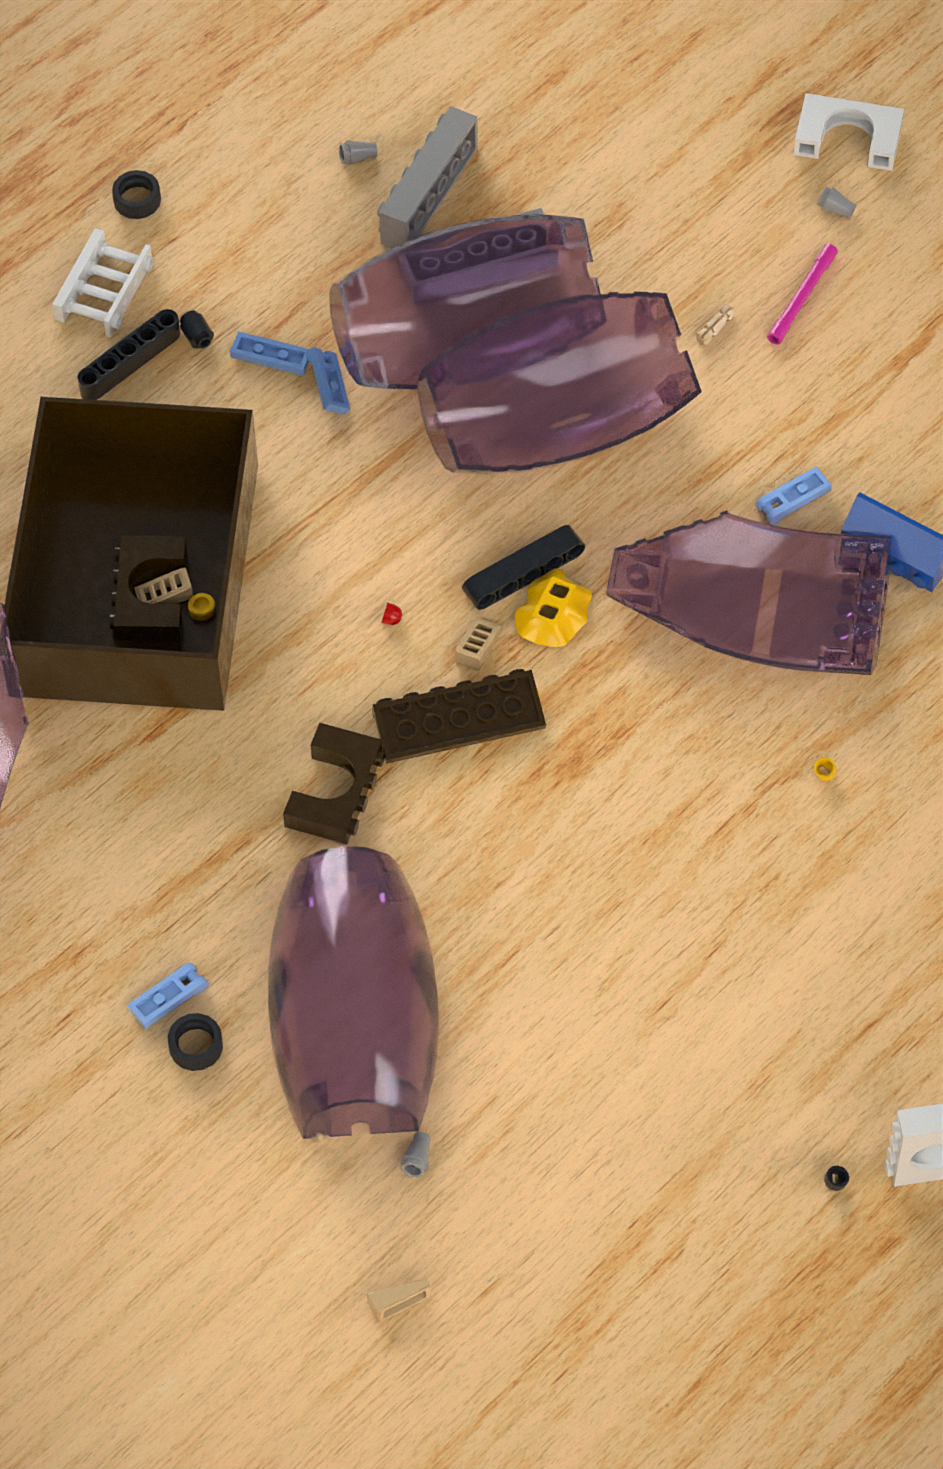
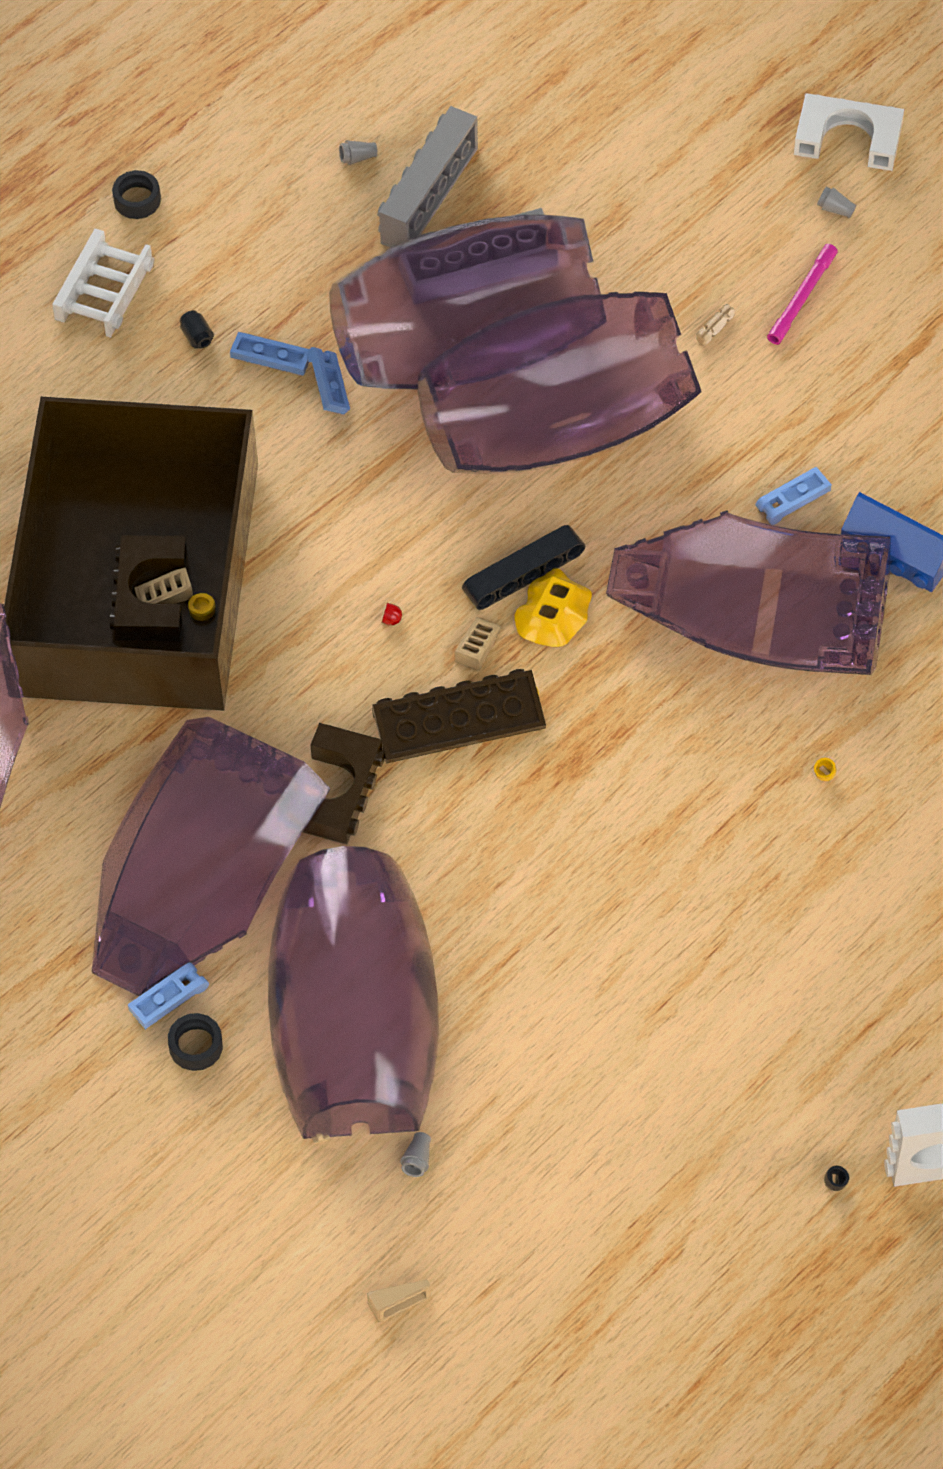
black beam [77,309,180,400] -> none
none -> windscreen [92,717,330,996]

